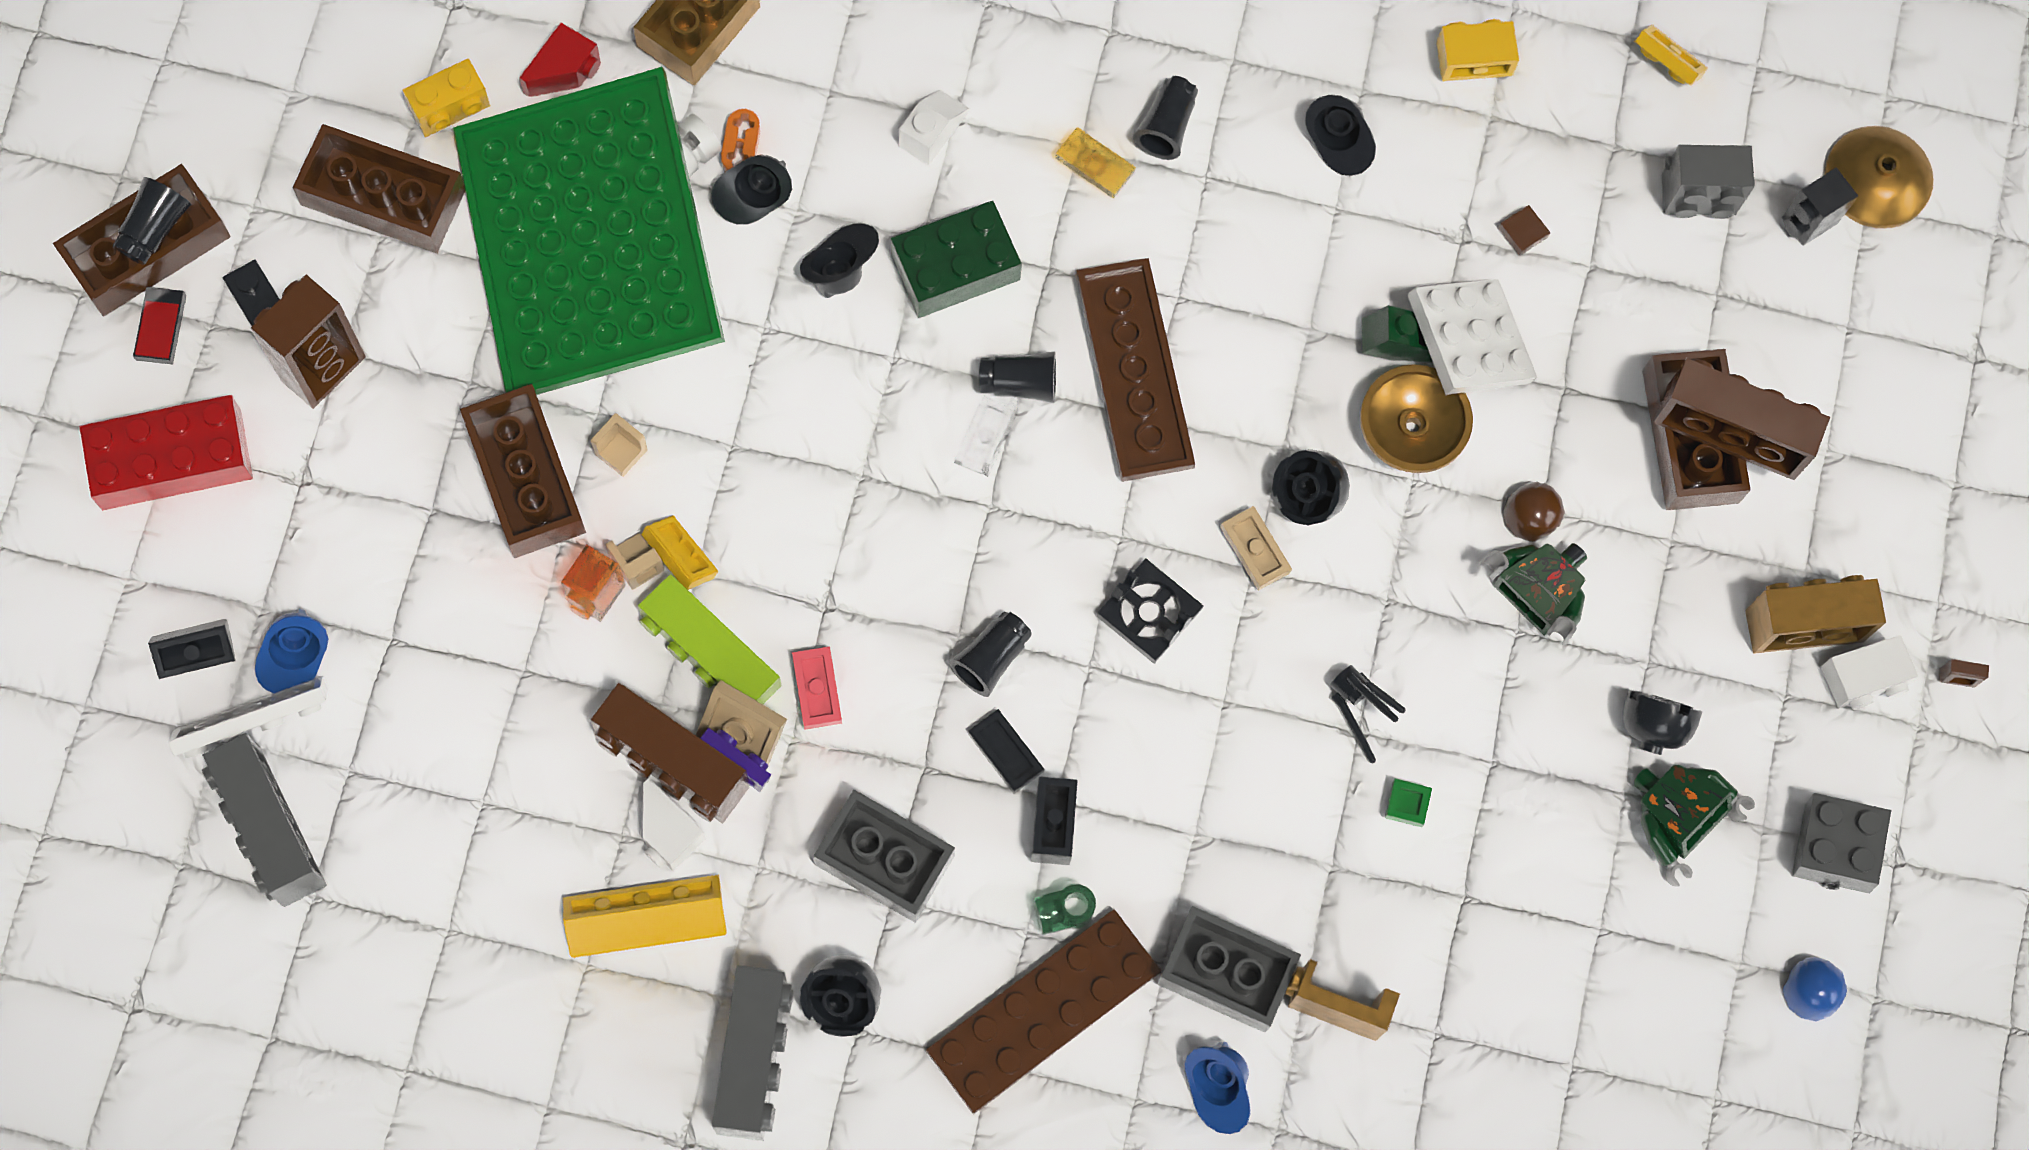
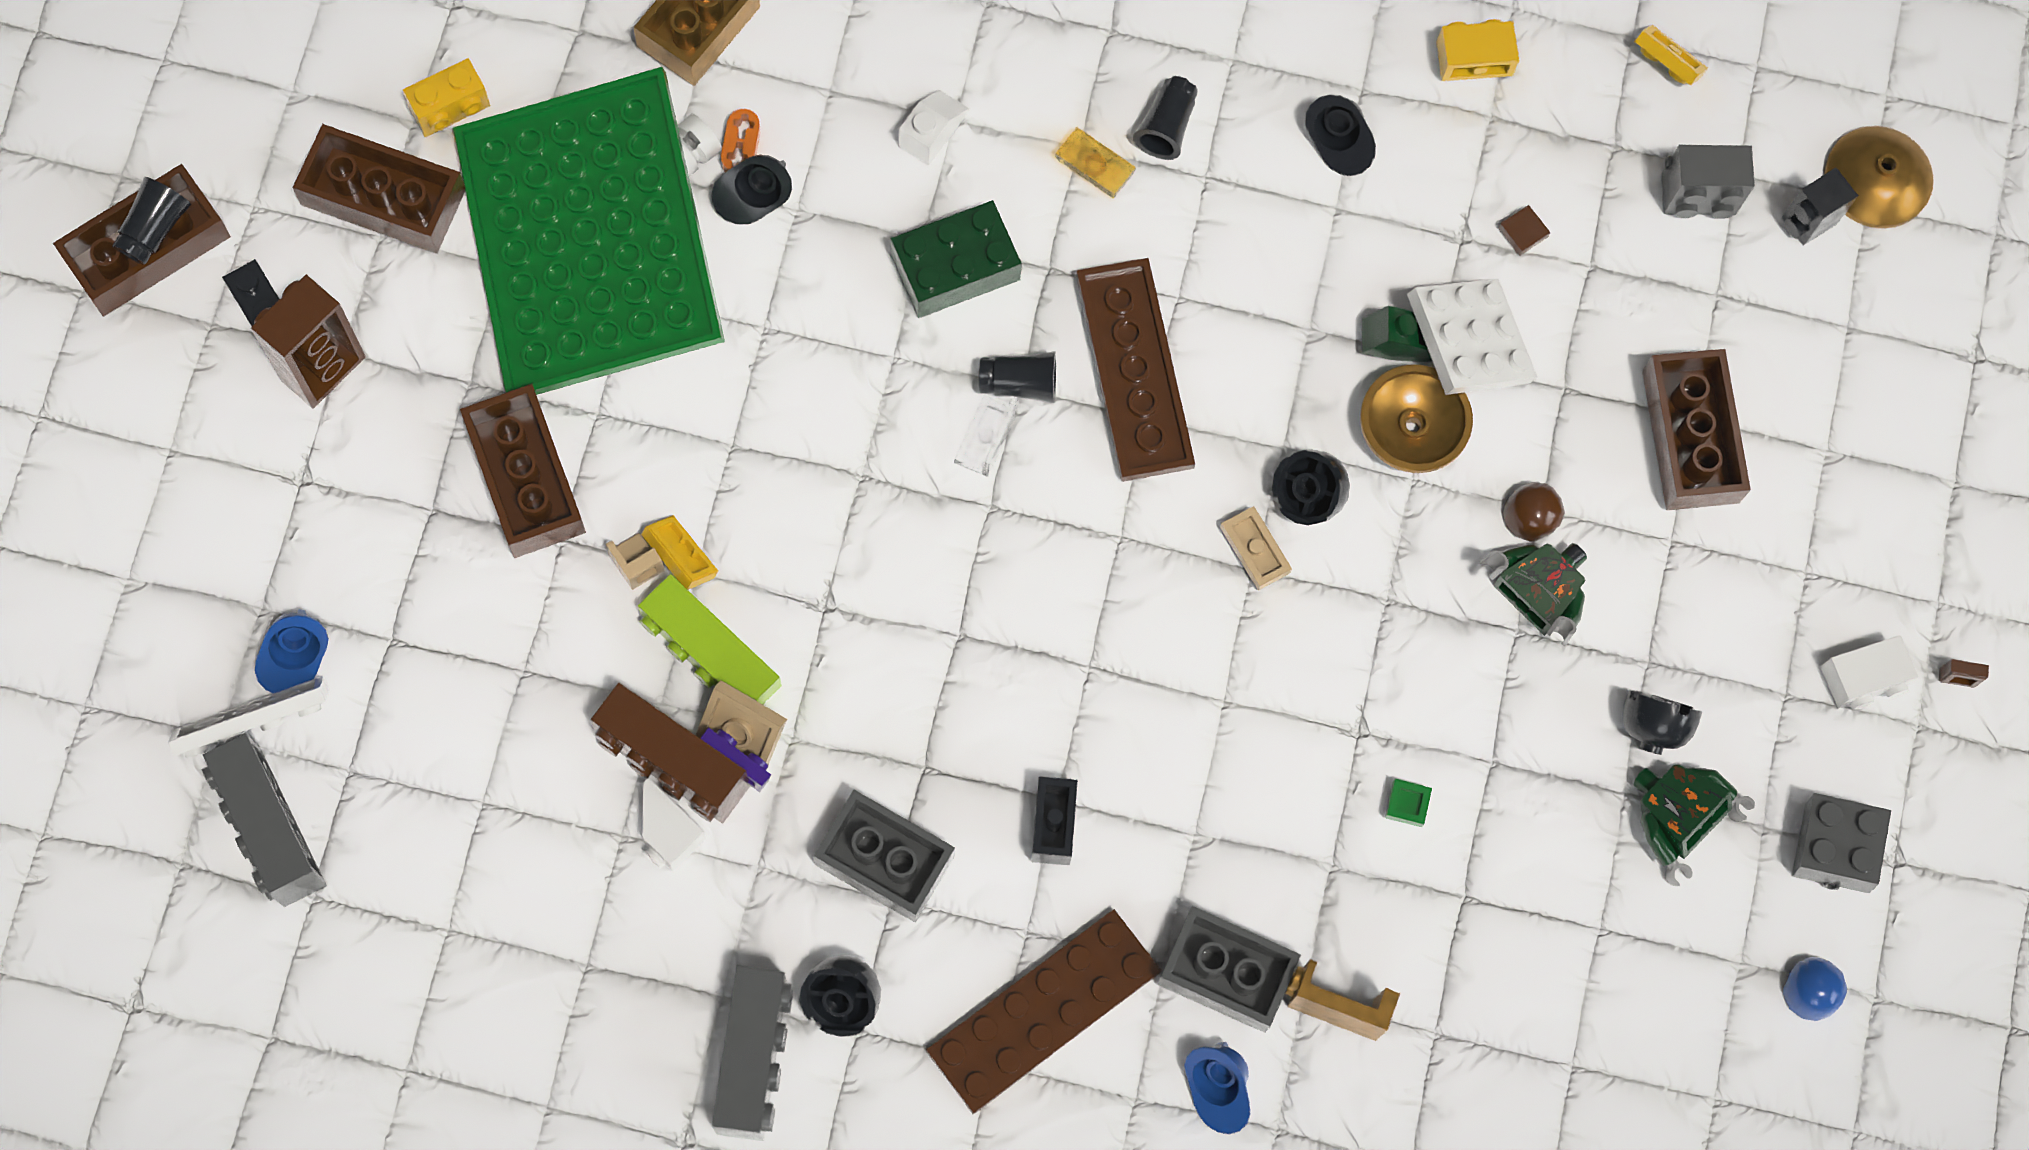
red brick [79,395,253,511] -> none
red tile [133,287,187,365] -> none
black slope [148,619,236,679] -> none
red slope [519,22,601,97] -> none
clear orange brick [561,544,626,622] -> none
yellow panel [563,875,727,958] -> none
tan panel [591,413,648,477] -> none
coral plate [792,646,842,730] -> none
black piece [800,223,879,299] -> none
black plant [949,611,1032,697] -> none
black tile [967,709,1045,794] -> none
clear green piece [1033,884,1096,935] -> none
black piece [1096,558,1204,664] -> none
black plant [1330,665,1406,764] -> none
reddish brown brick [1653,358,1831,481] -> none
pearl gold brick [1745,575,1886,654] -> none

